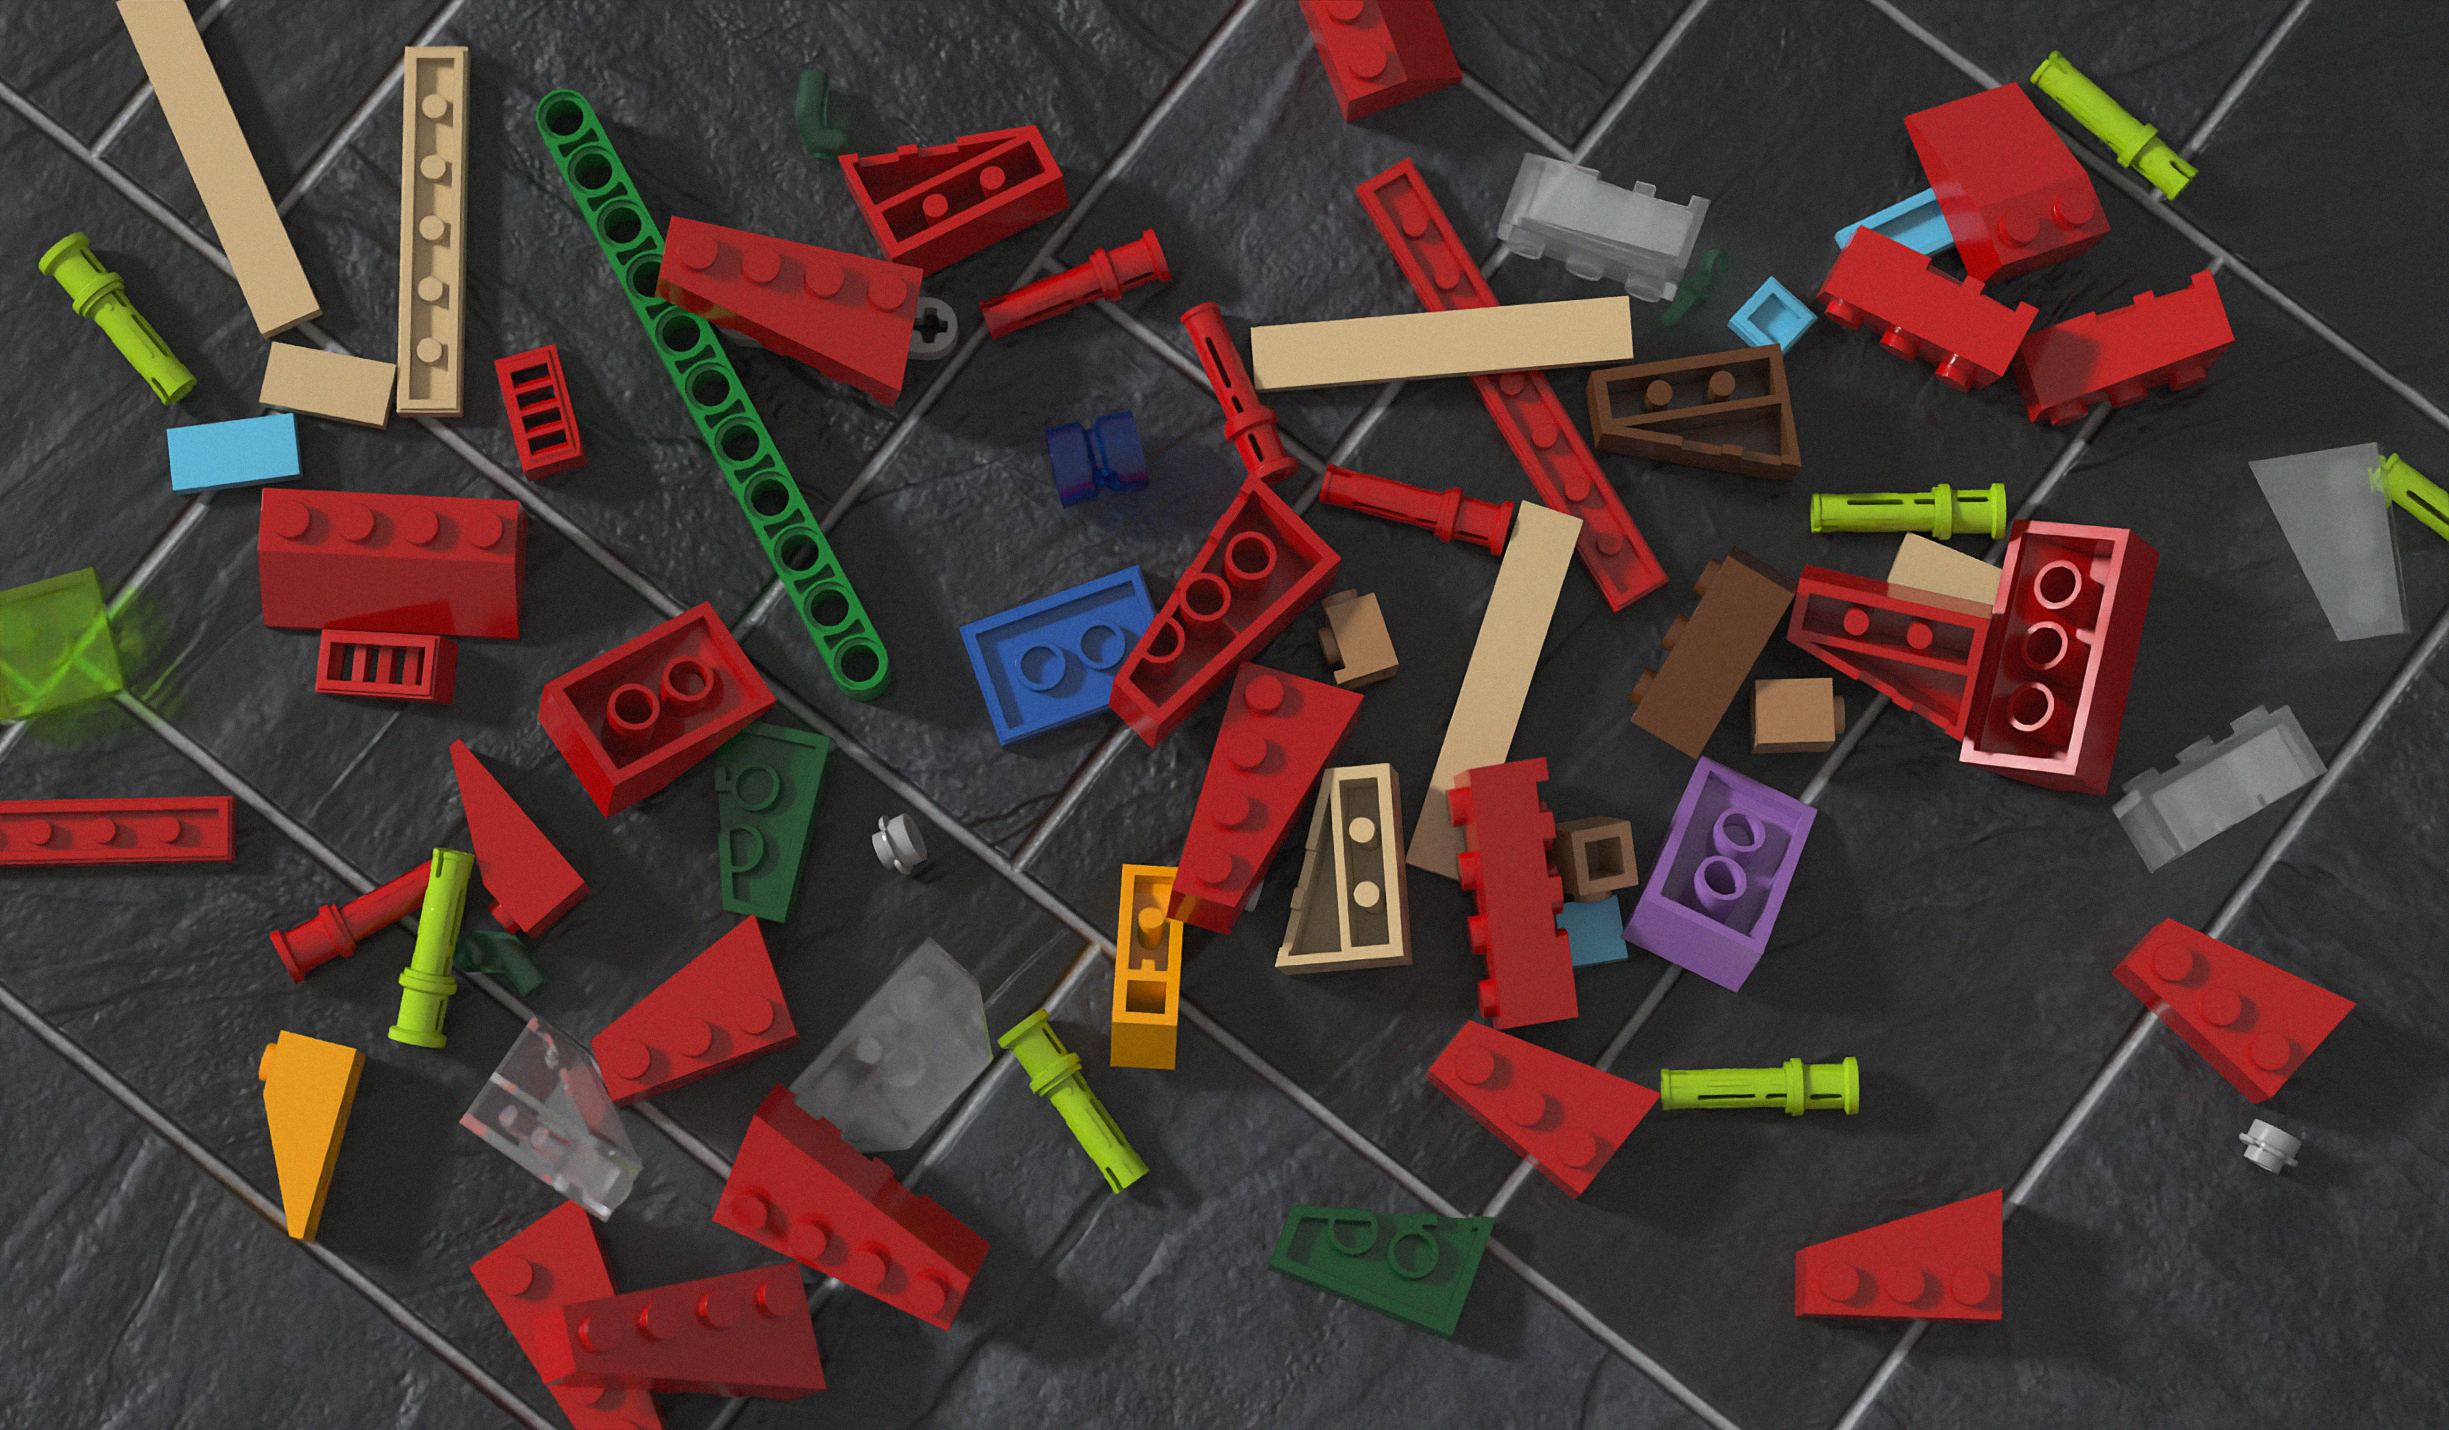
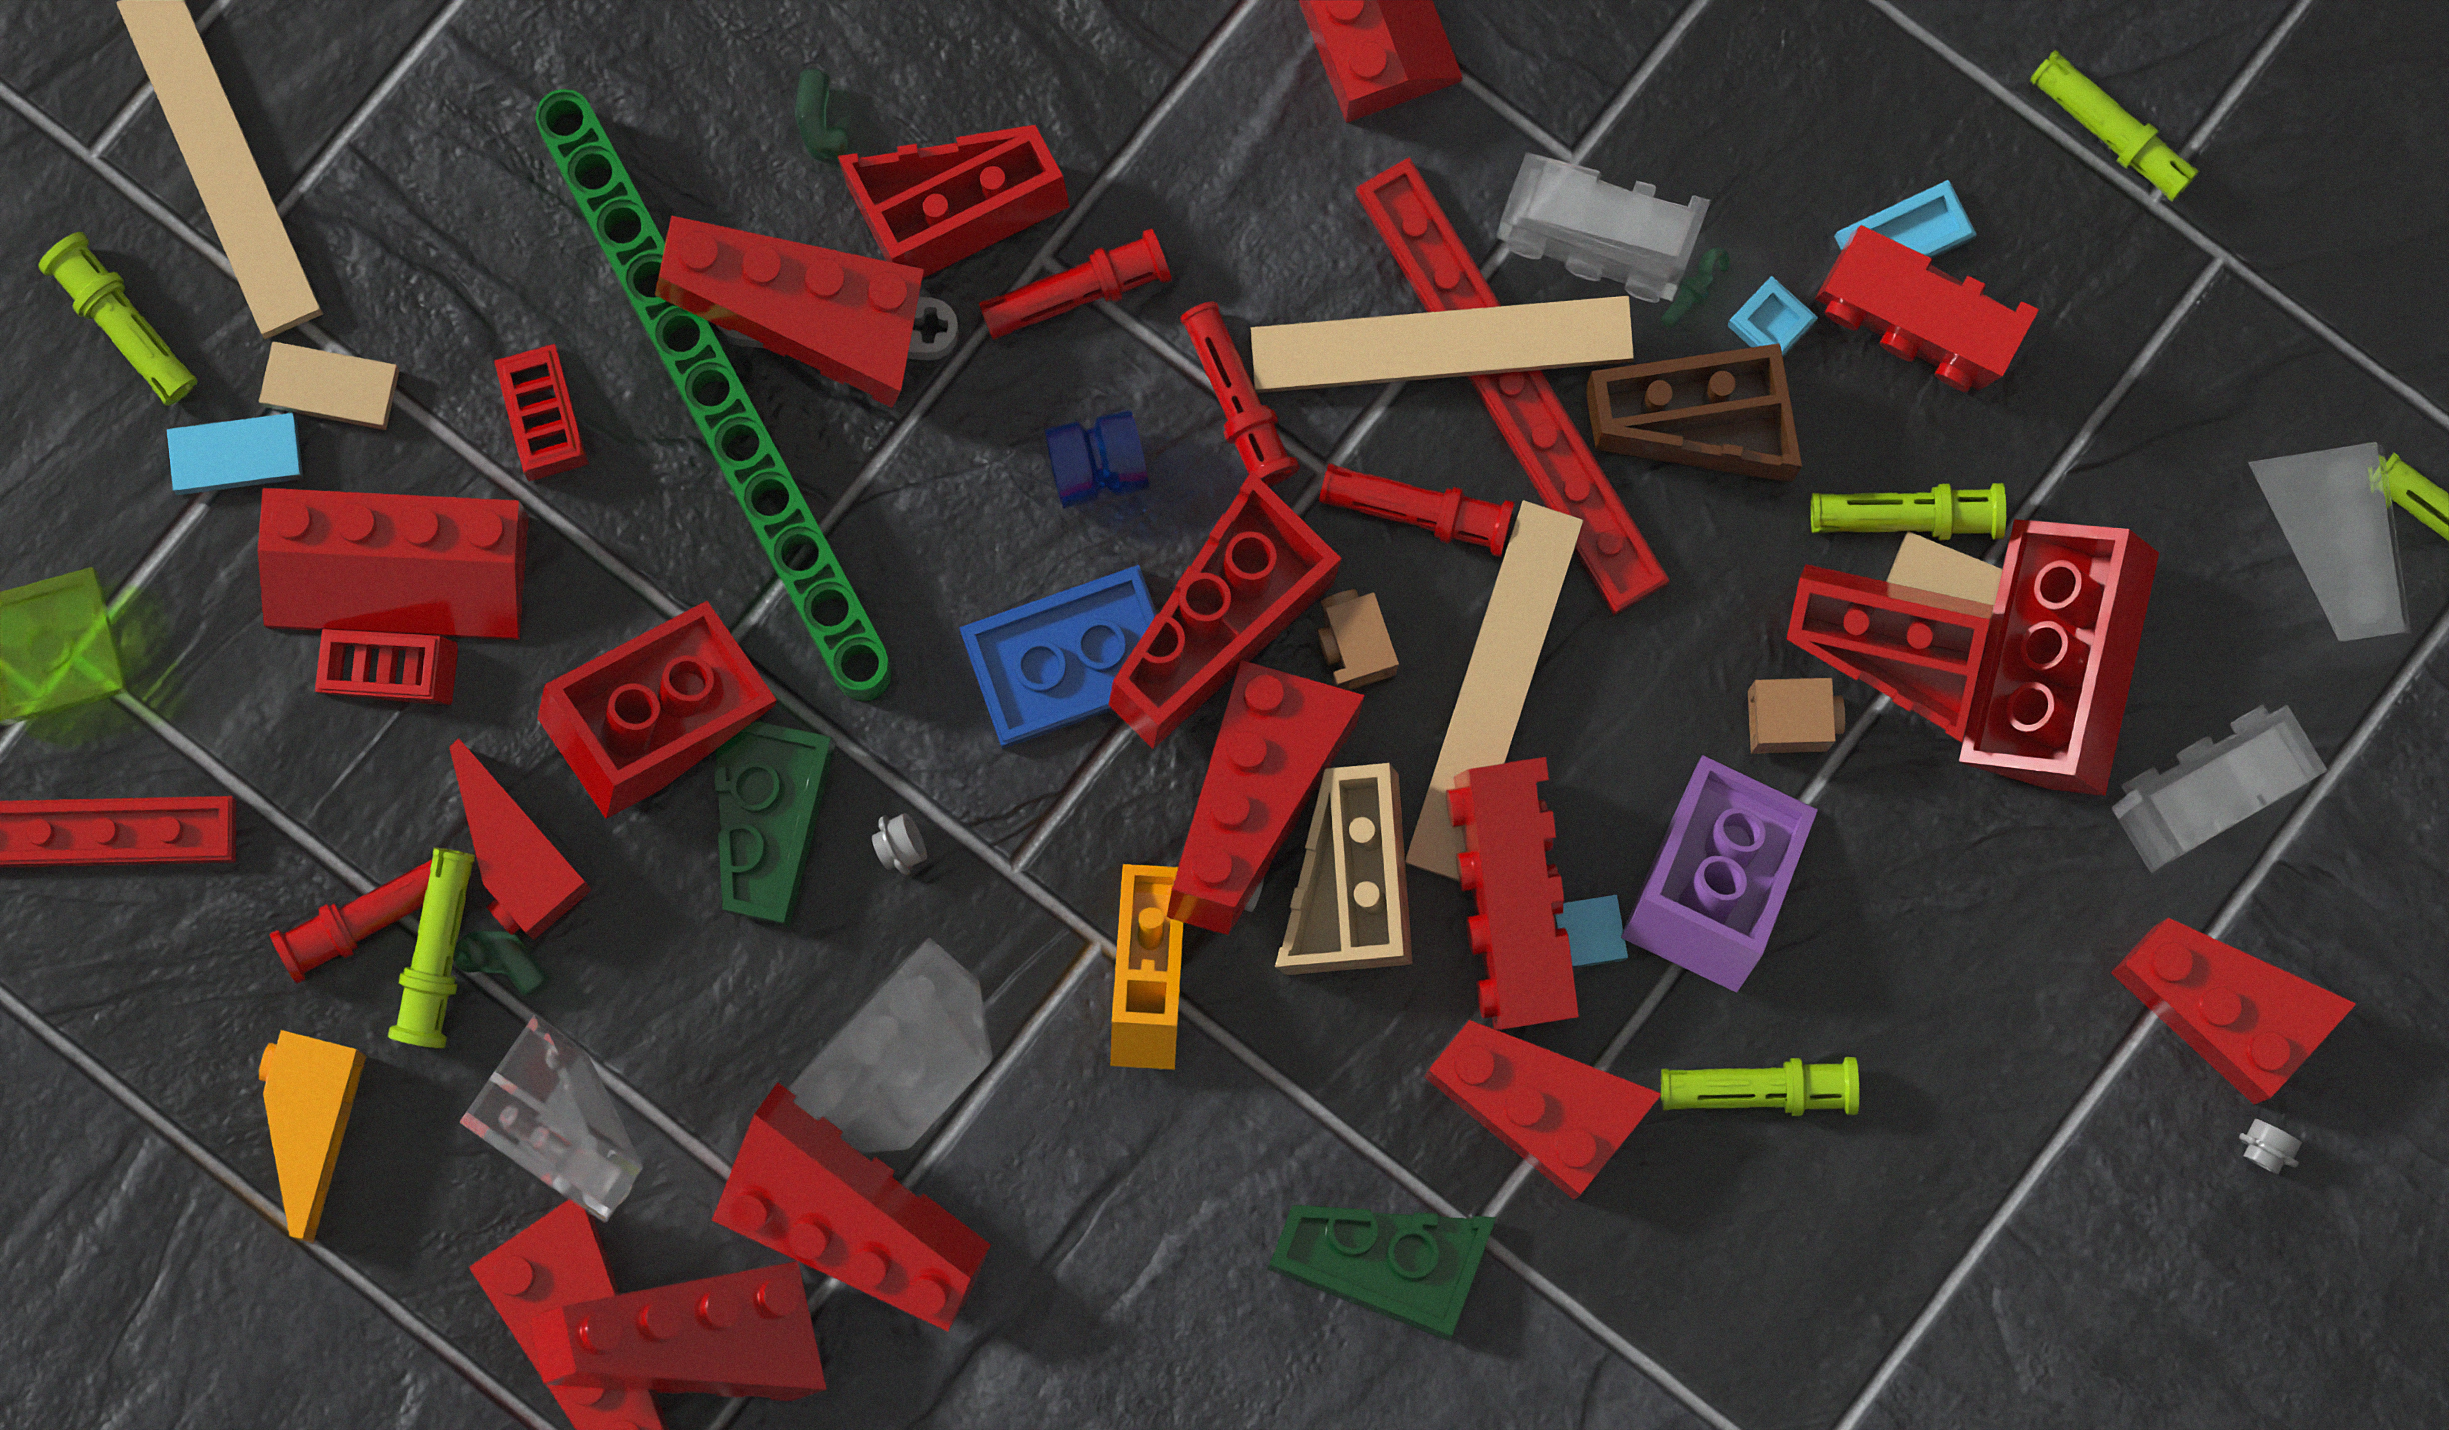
tan tile [397,47,471,417] -> none
red wedge [590,913,802,1109] -> none
lime pin [997,1008,1150,1195] -> none
medium nougat brick [1545,815,1639,903] -> none
reddish brown wedge [1628,546,1798,760] -> none
red wedge [1795,1189,2002,1324] -> none
red slope [1904,82,2111,286] -> none
red wedge [2010,269,2235,427] -> none

